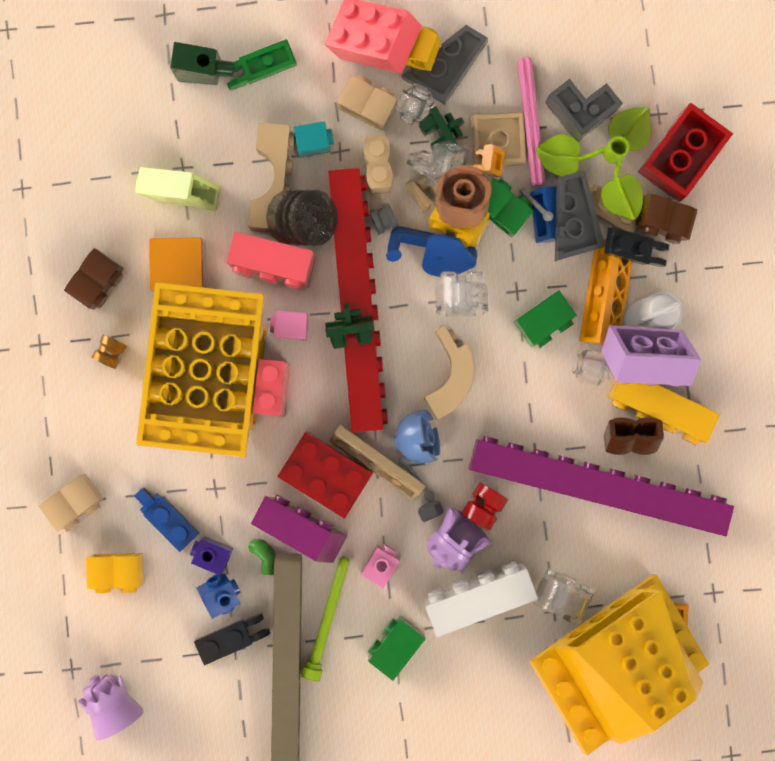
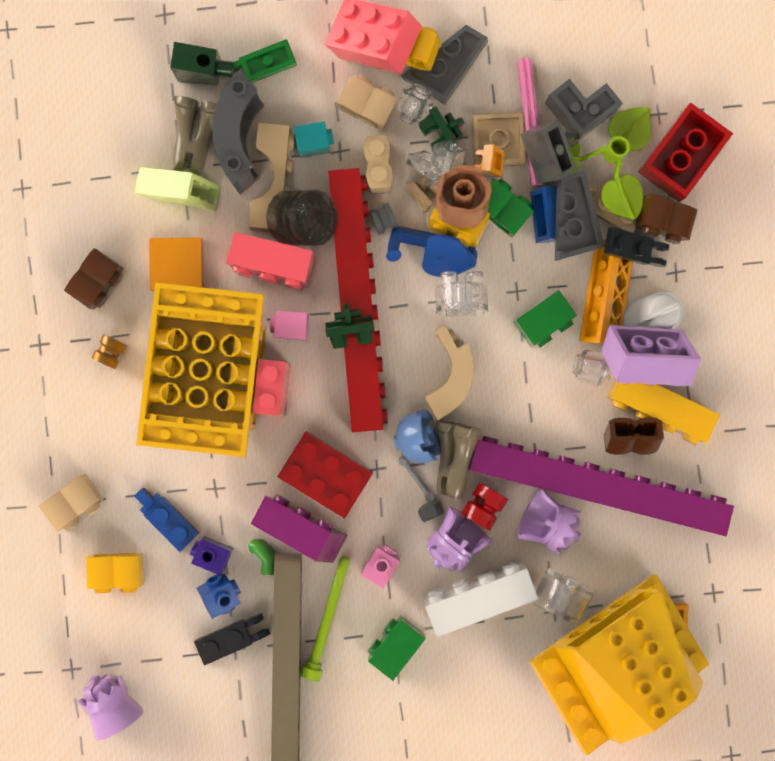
tan tile [330,425,426,500] -> none
light grey hinge [519,187,553,221] -> none
none -> dark tan piece [173,96,217,175]
none -> dark grey fence [213,71,264,195]
none -> dark tan piece [435,421,482,499]
none -> lavender hat [517,489,581,555]
none -> flat silver brick [520,120,579,184]

